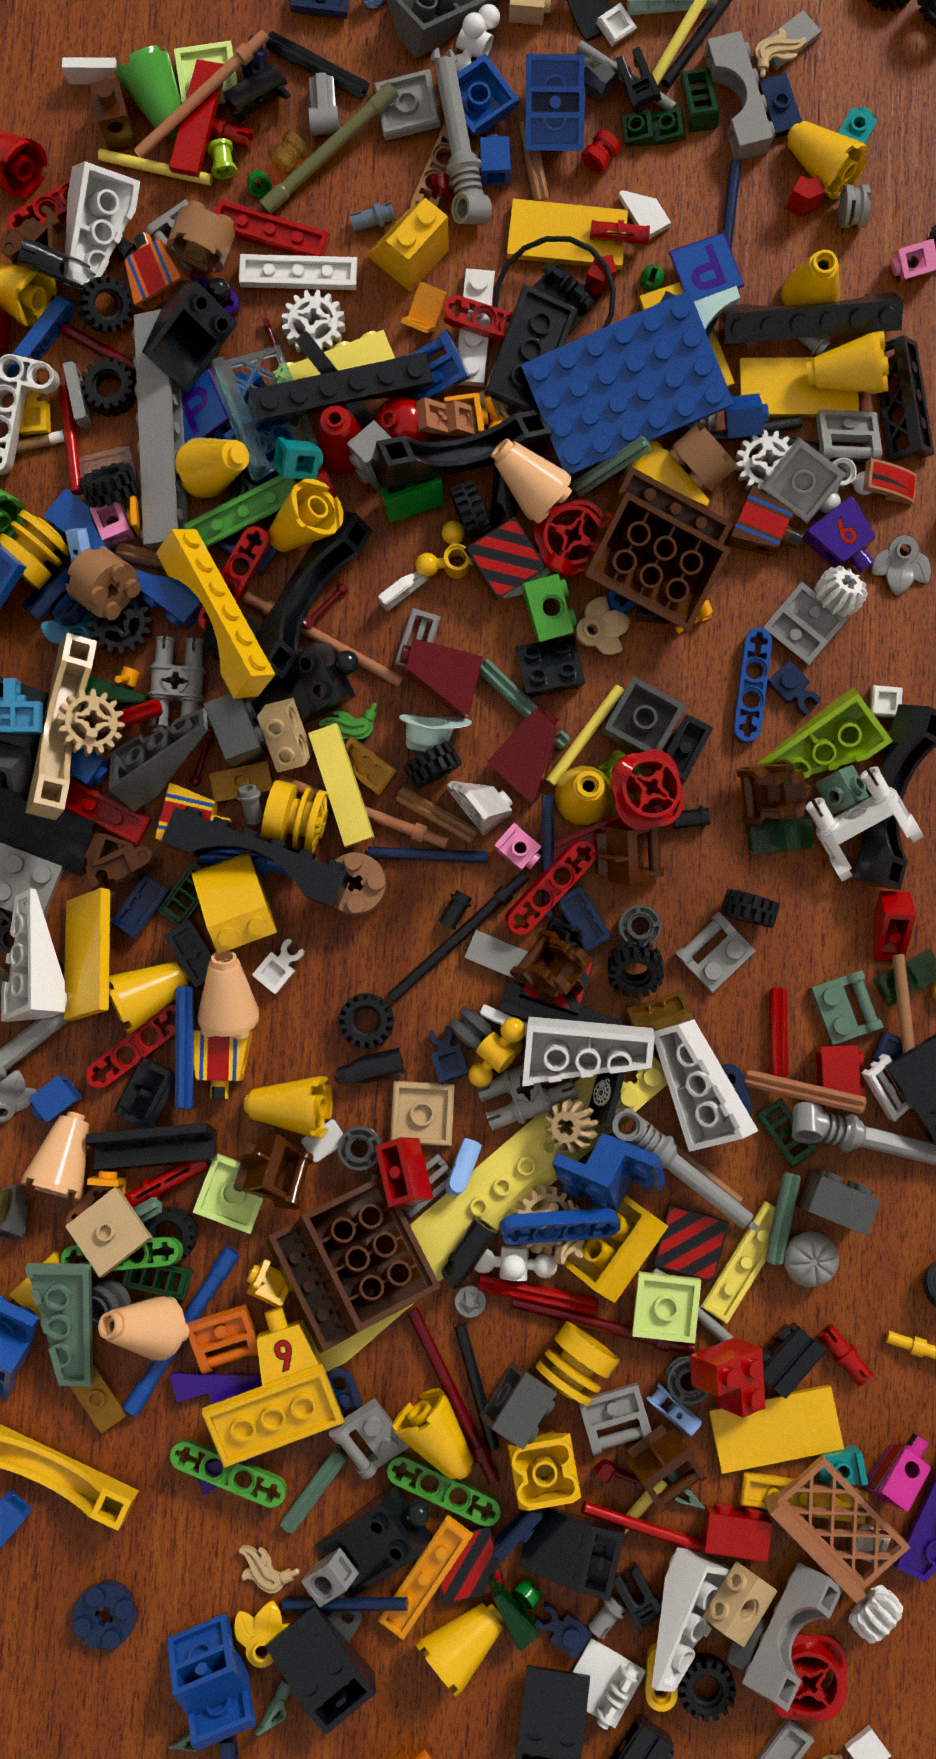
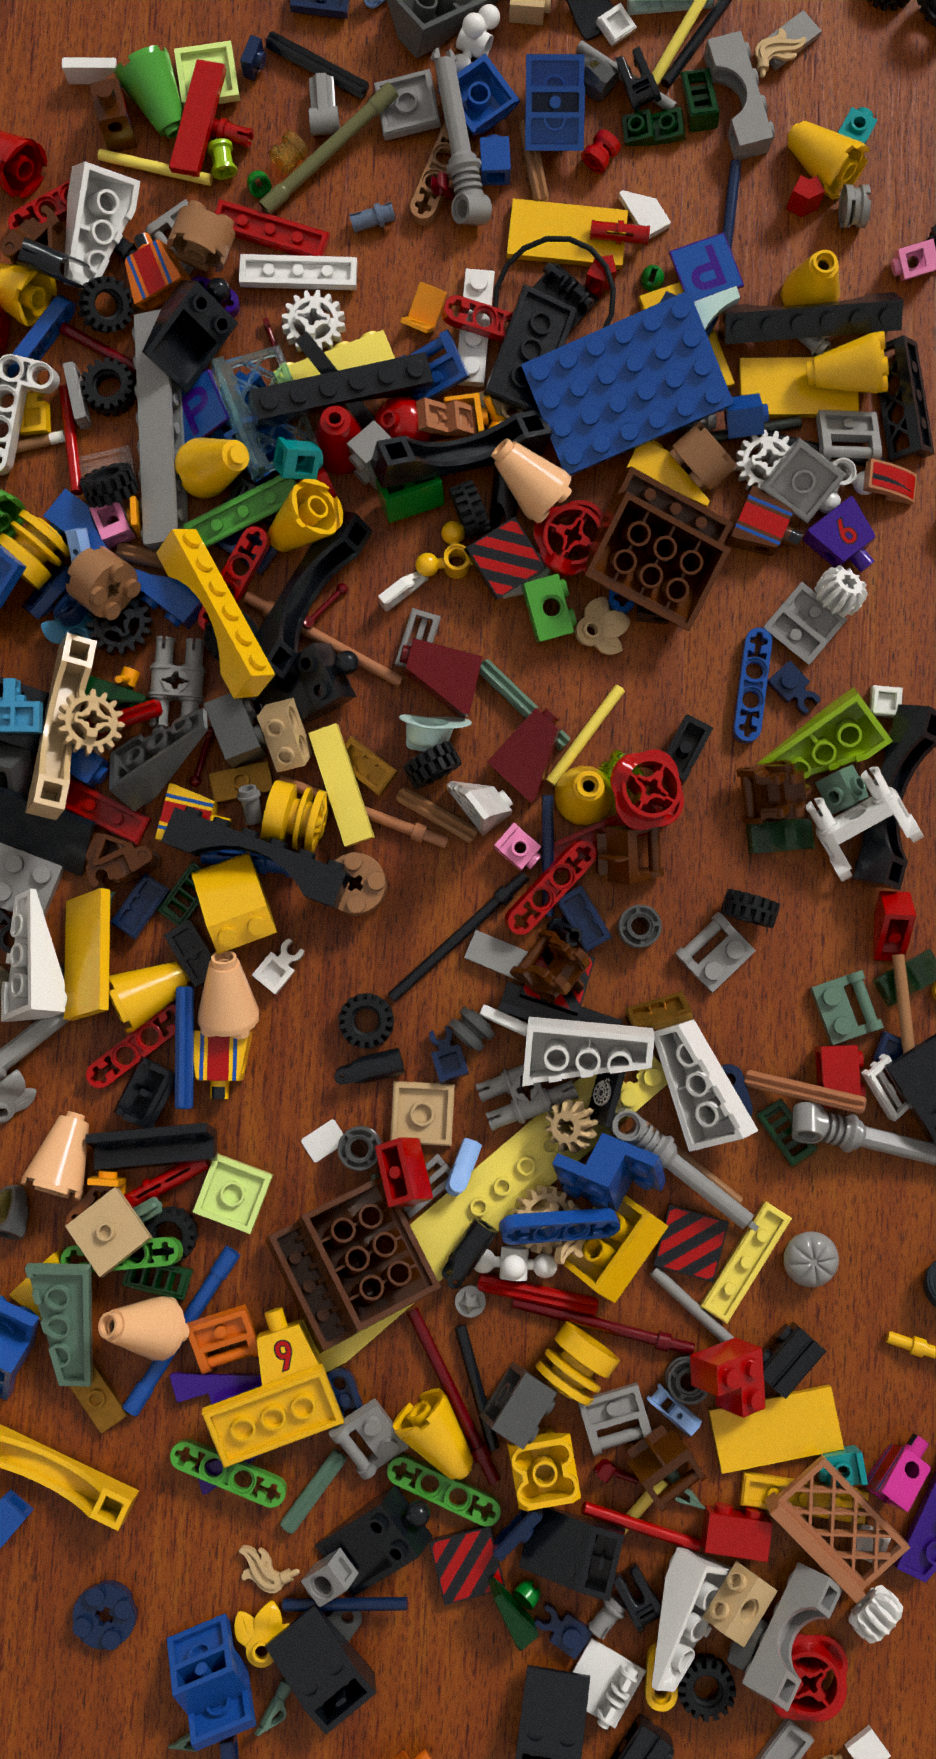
blue brick [28,1075,83,1123] -> none
dark grey wheel [92,1278,131,1328] -> none
nougat bar [134,29,269,159] -> none
black hinge [222,64,291,126] -> none
reddish brown piece [233,1134,314,1210] -> none
yellow cone [244,1076,333,1139] -> none
yellow bracket [246,1259,289,1308] -> none
bright green piece [319,703,377,740] -> none
yellow slope [367,198,449,292] -> none
dark blue bar [368,846,489,863] -> none
light orange tile [378,1515,473,1640] -> none
yellow cone [415,1603,503,1697] -> none
black pin [438,890,472,930] -> none
yellow piece [468,1018,525,1087] -> none
black hinge [515,636,586,698] -> none
sand green axle [572,436,651,496] -> none
dark grey brick [601,676,687,753] -> none
black tyre [608,939,664,998] -> none
yellowish green plate [632,1271,701,1344] -> none
black pin [673,805,711,830] -> none
light orange hand [675,600,713,634] -> none
dark blue plate [758,73,802,138] -> none
sand green axle [765,1172,801,1265] -> none
red axle [769,987,788,1078] -> none
dark grey brick [796,1169,881,1236] -> none
red pin [818,1324,874,1386] -> none
light grey plate [871,535,931,595] -> none

